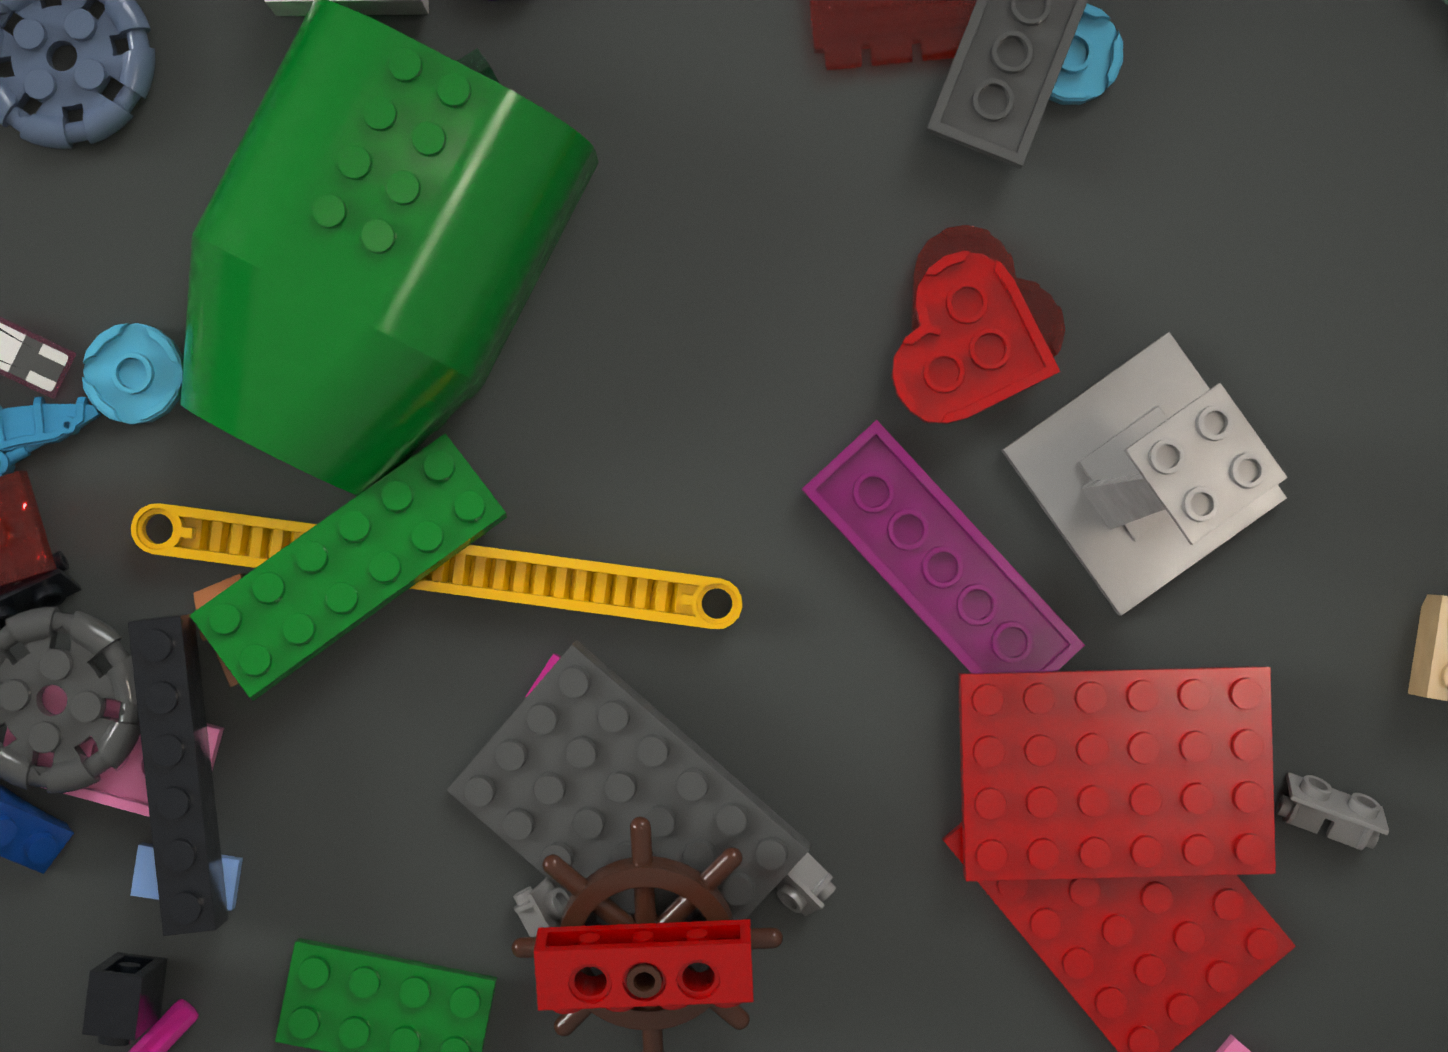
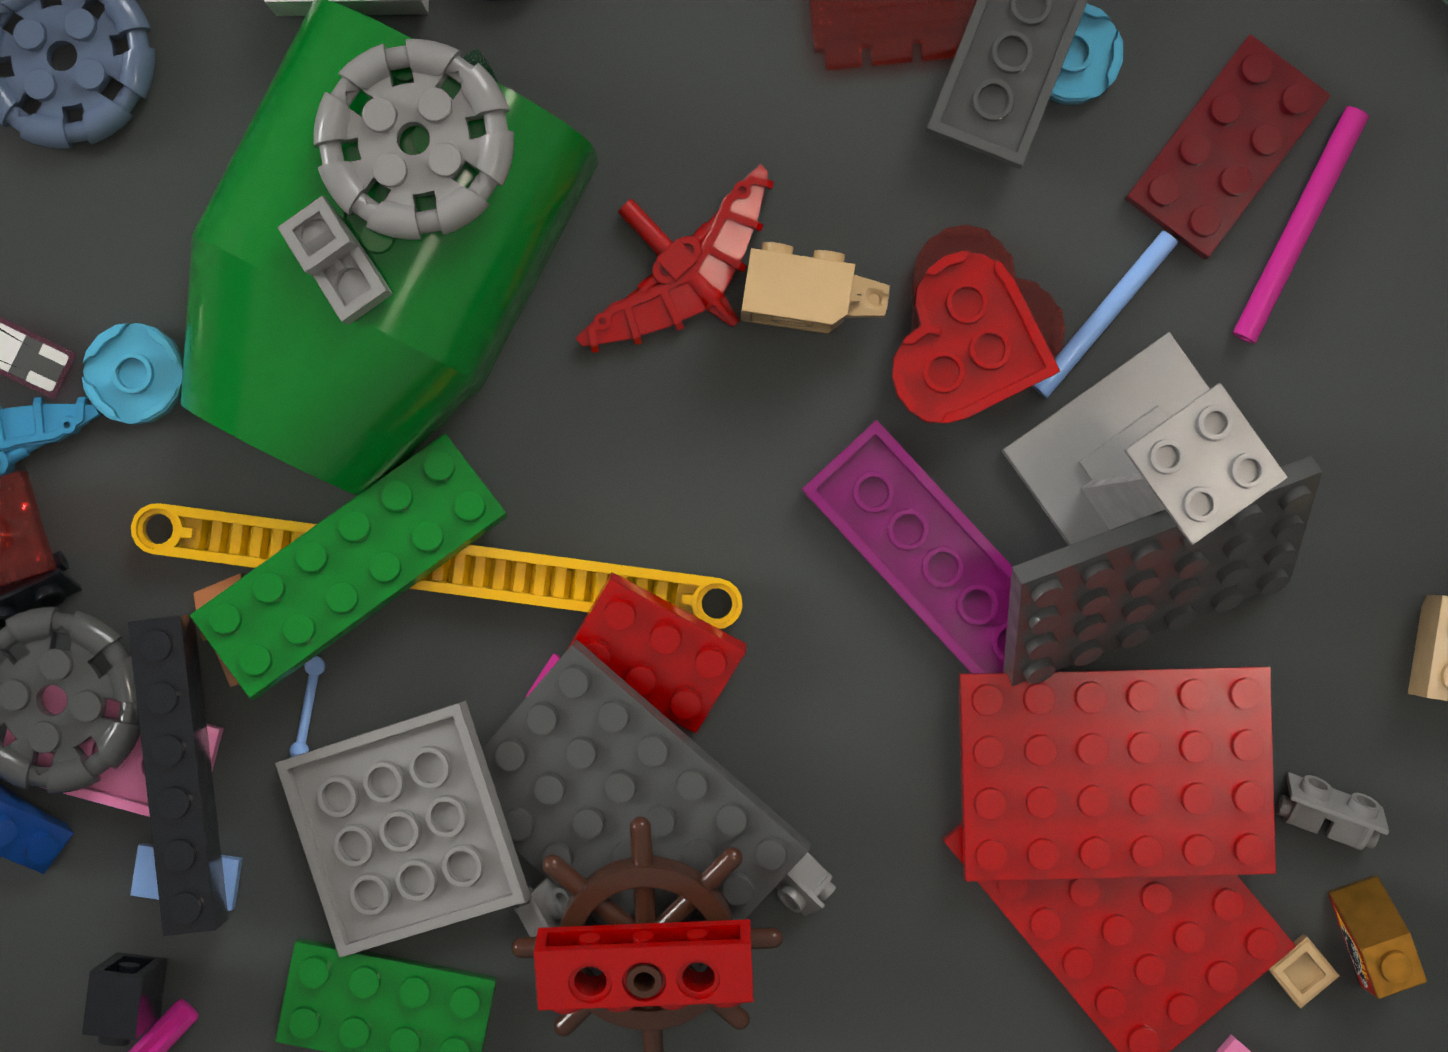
none -> light grey plate [275,700,531,958]
none -> light grey slope [277,196,393,325]
none -> light blue hinge [289,656,326,757]
none -> light grey plate [313,39,514,240]
none -> red plate [565,572,747,733]
none -> red bar [575,164,774,353]
none -> tan hinge [740,242,890,334]
none -> dark grey plate [1003,455,1322,687]
none -> light blue bar [1032,231,1178,399]
none -> dark red plate [1124,34,1331,260]
none -> dark pink piece [1232,106,1369,344]
none -> tan tile [1268,934,1340,1008]
none -> pearl gold slope [1328,875,1427,999]

